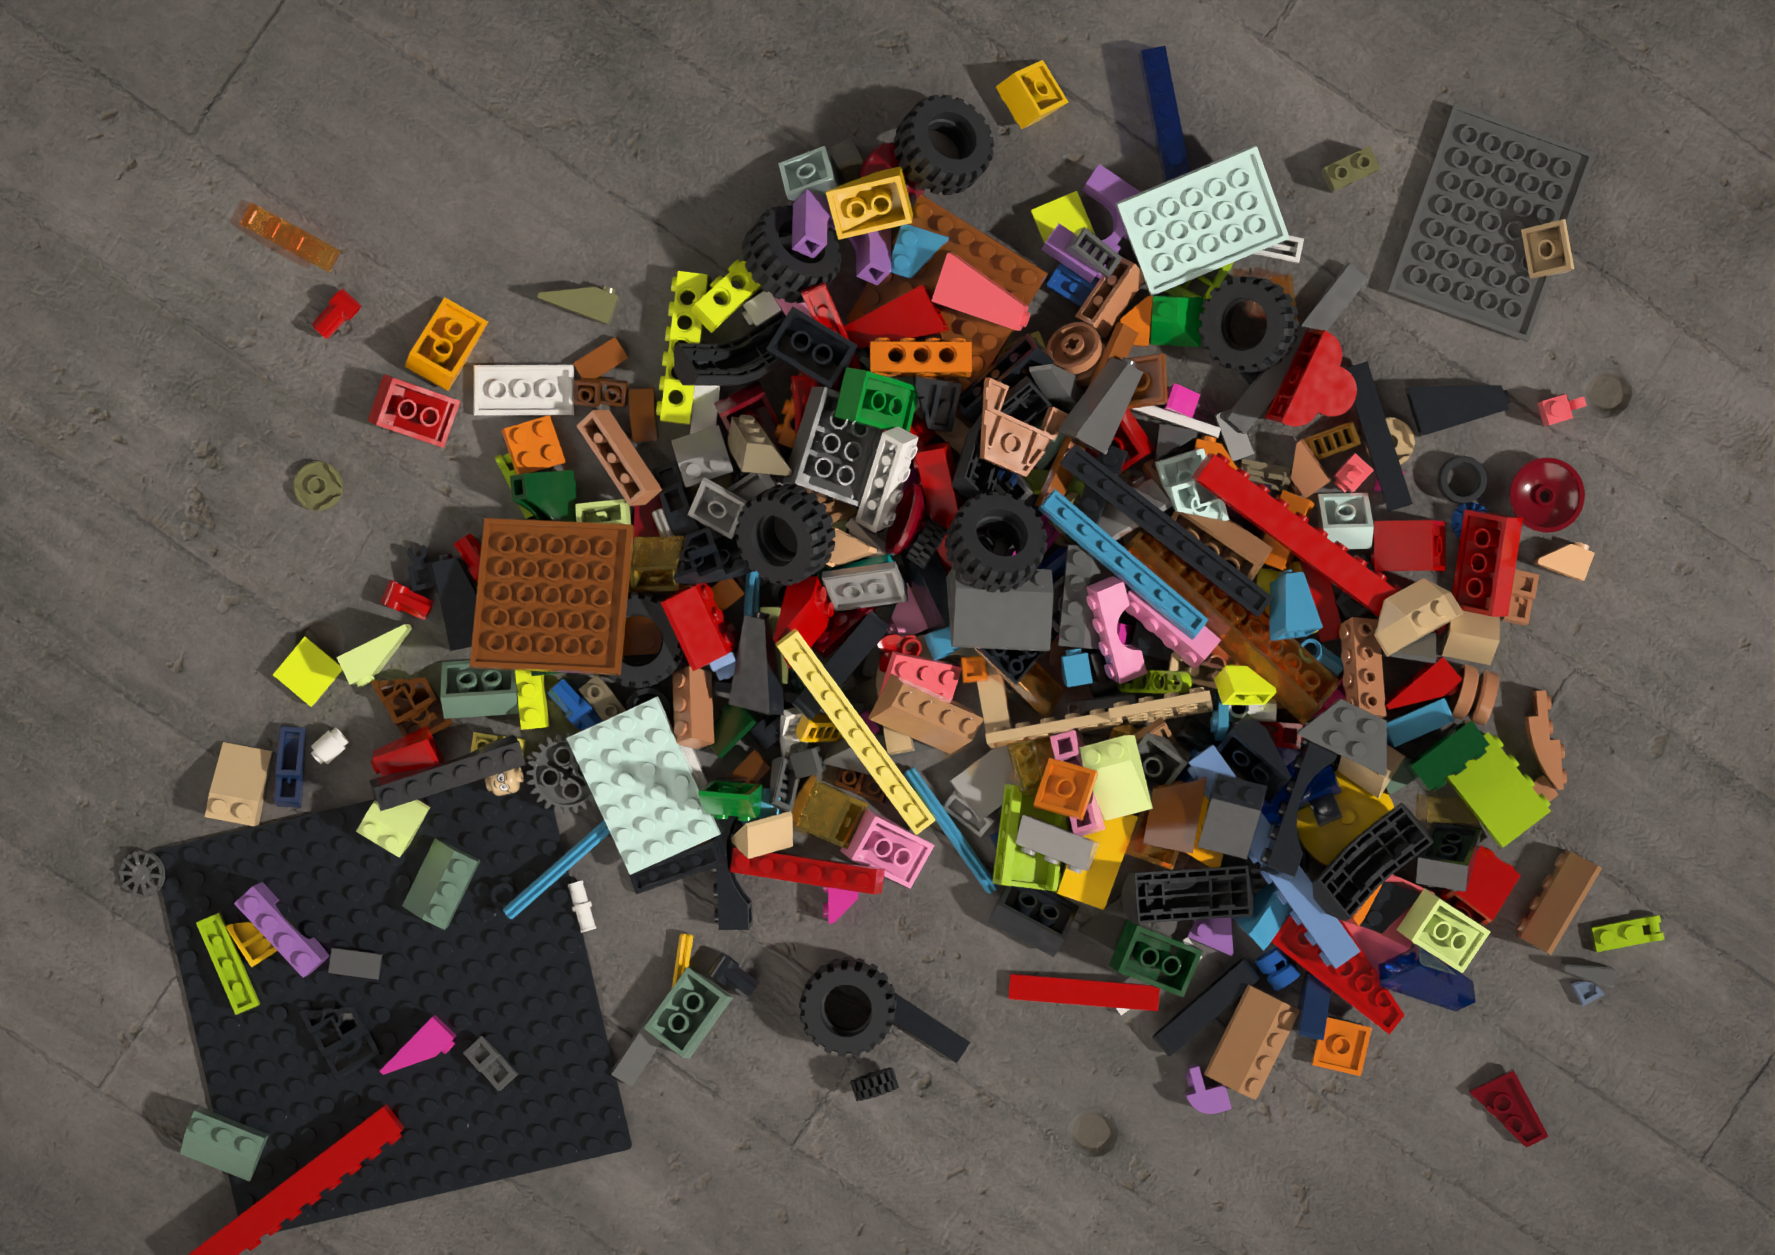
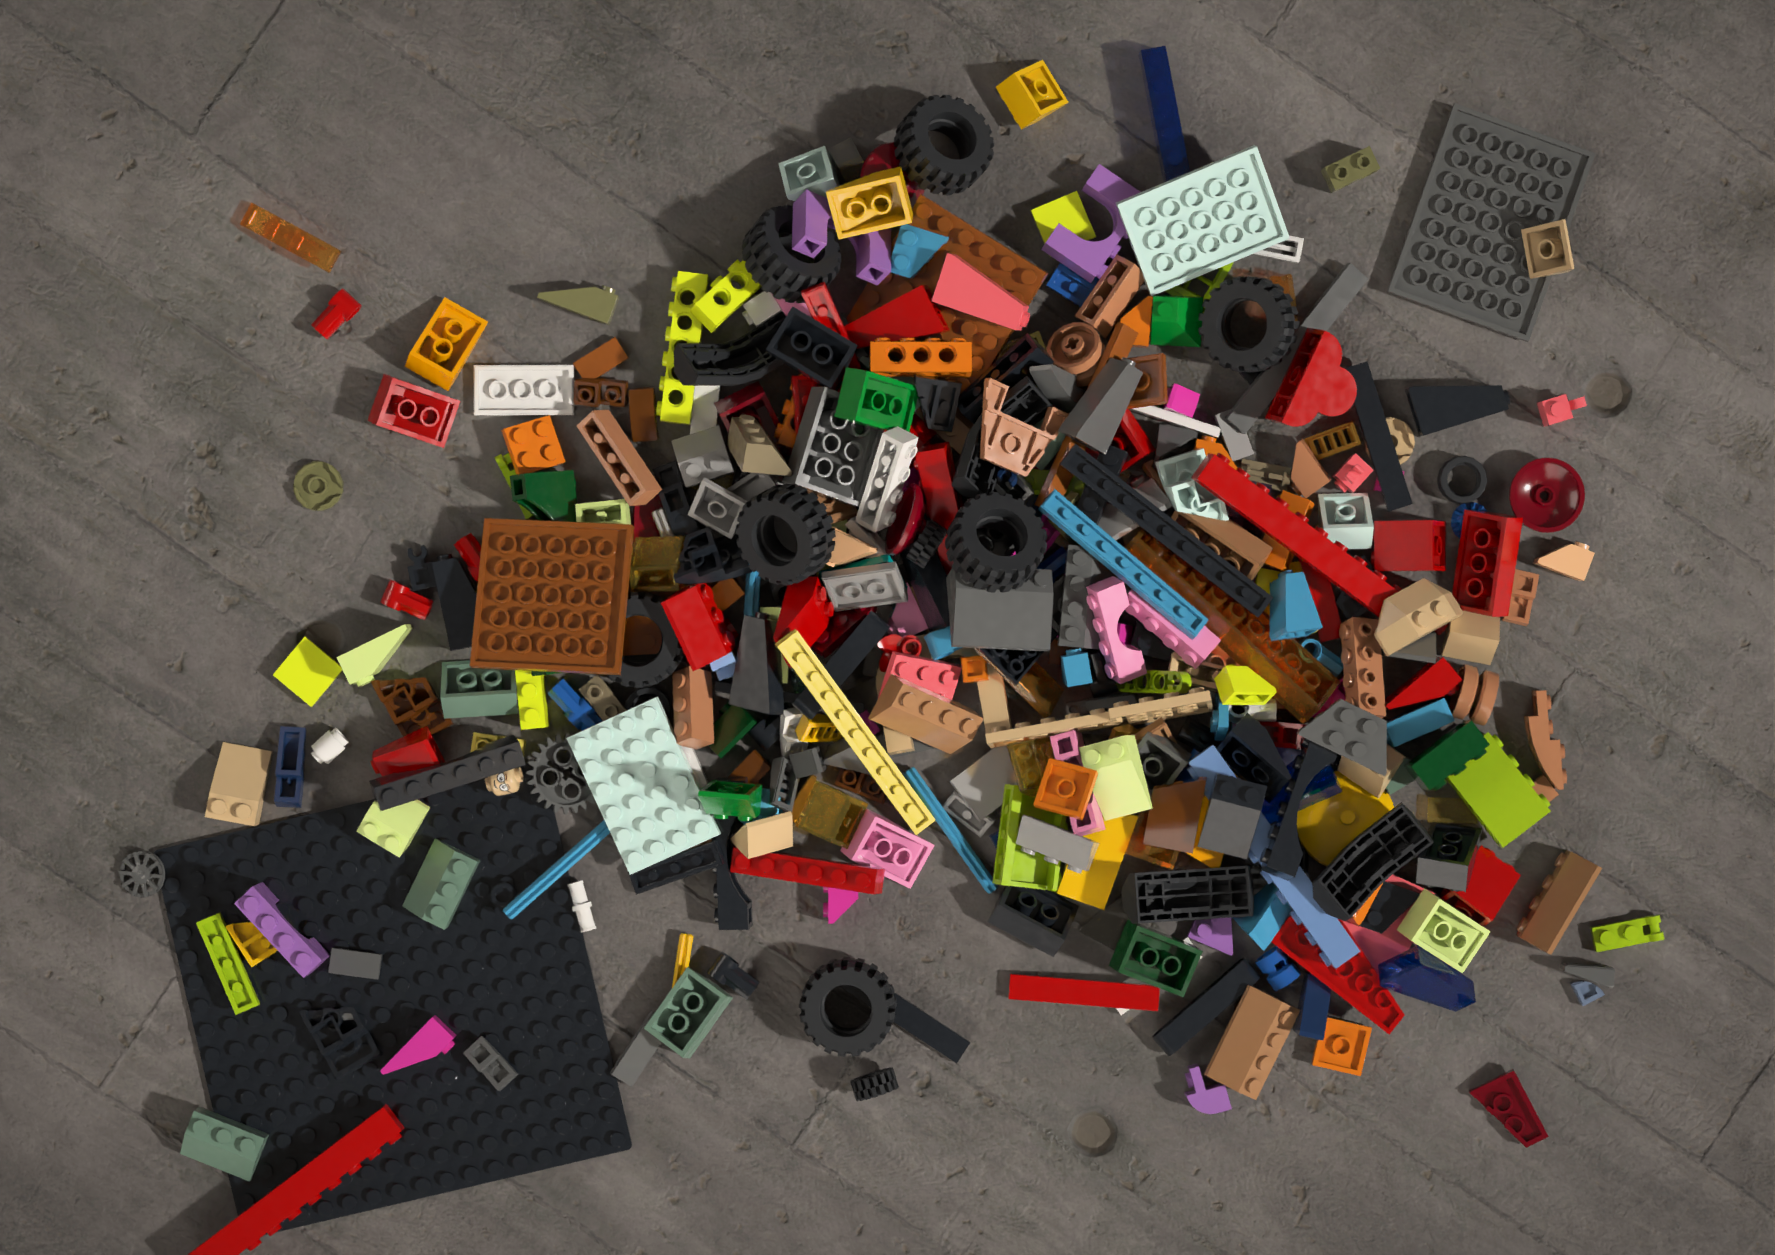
dark grey slope [1065,227,1123,278] -> none
black plate [1309,793,1343,827] -> none

